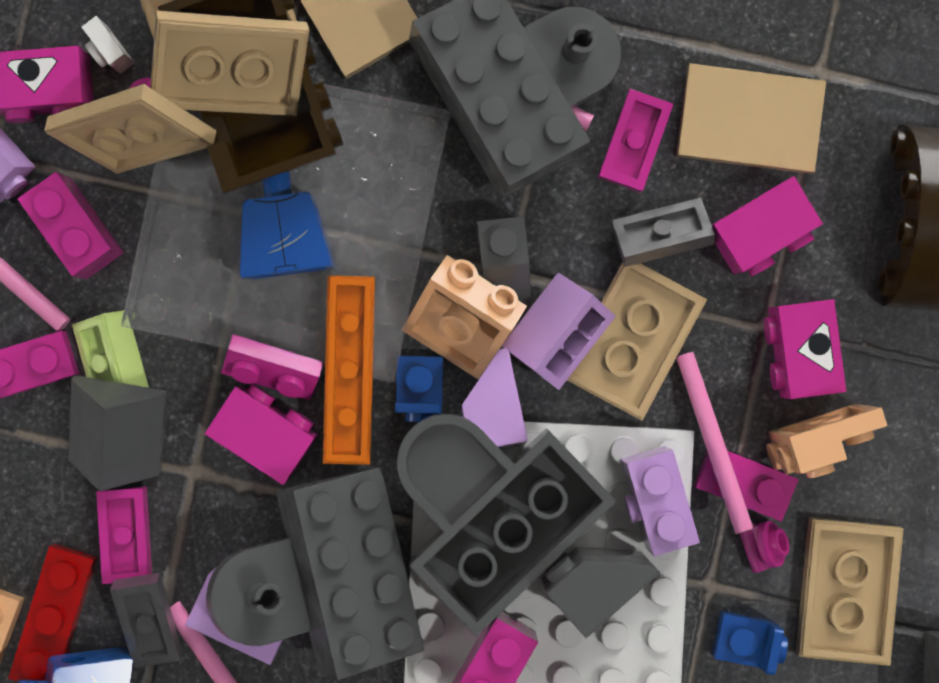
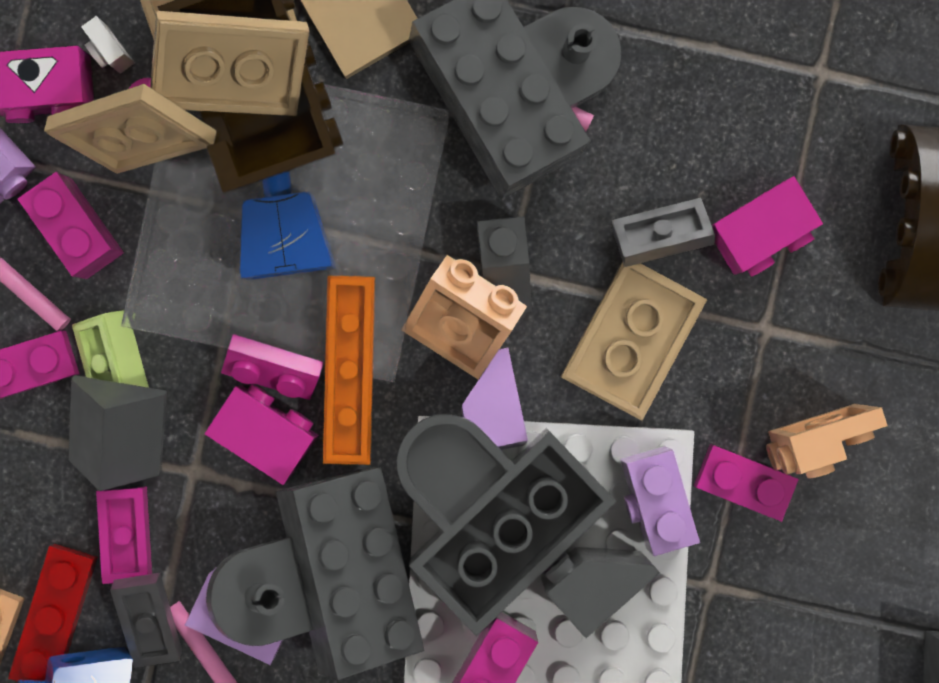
blue bracket [395,356,443,422] -> none
lavender brick [502,273,616,390] -> none
dark pink plate [597,89,673,193] -> none
tan tile [676,63,826,174] -> none
bright pink bar [676,352,754,534] -> none
blue bracket [712,611,788,675] -> none
dark pink plate [740,521,789,573] -> none
dark pink brick [764,299,846,399] -> none
tan tile [795,518,904,666] -> none

